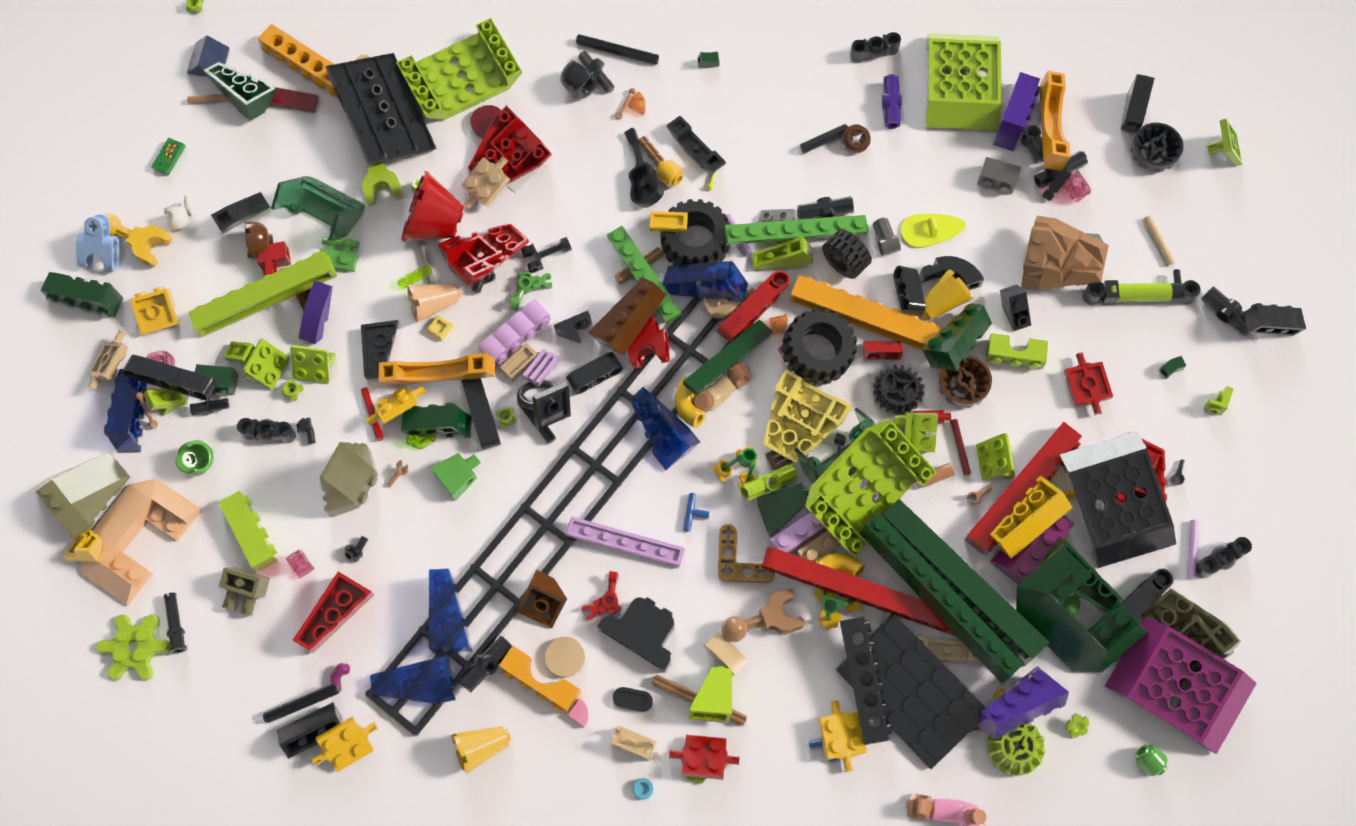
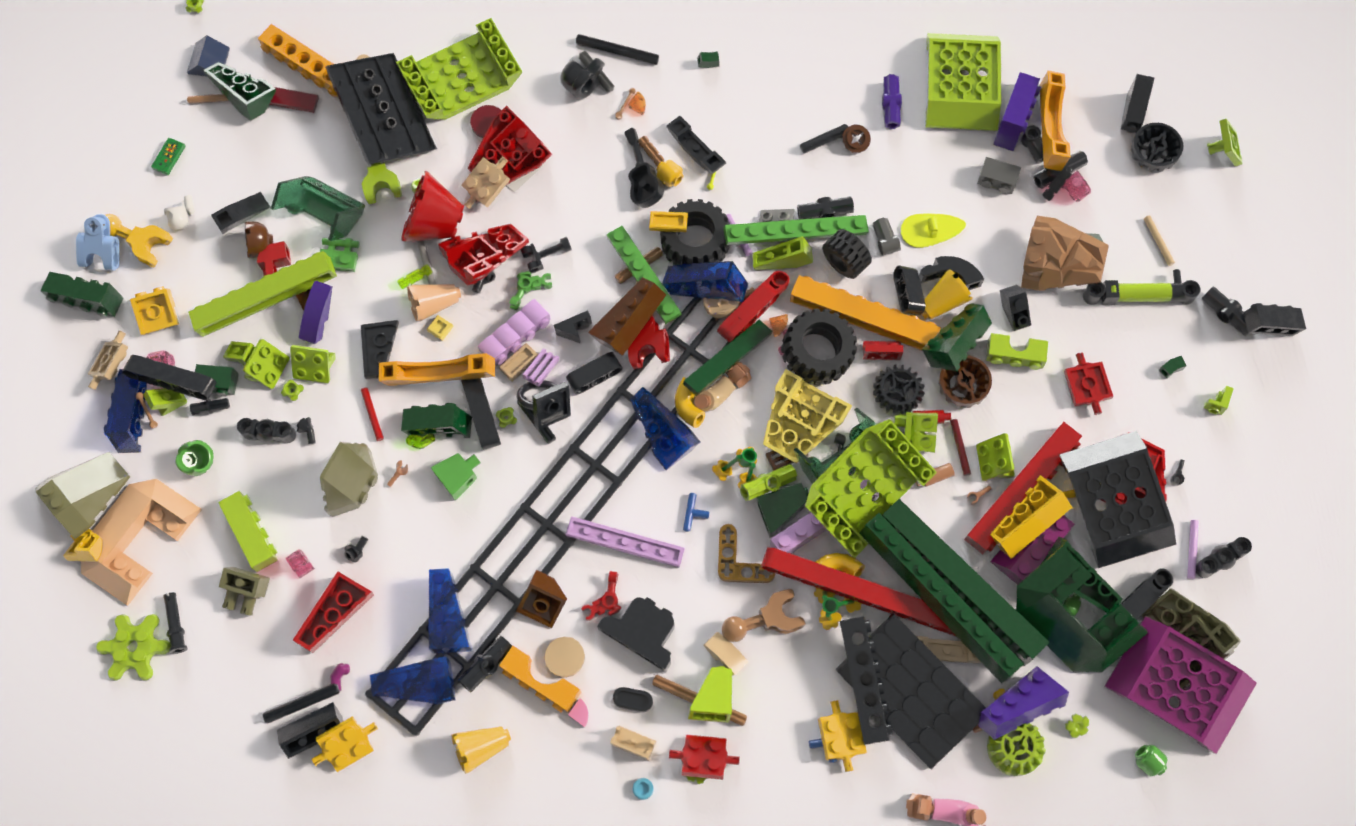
yellow plate [366,386,427,425] -> none
tan plate [795,529,839,562] -> none
black piece [850,32,901,63] -> none

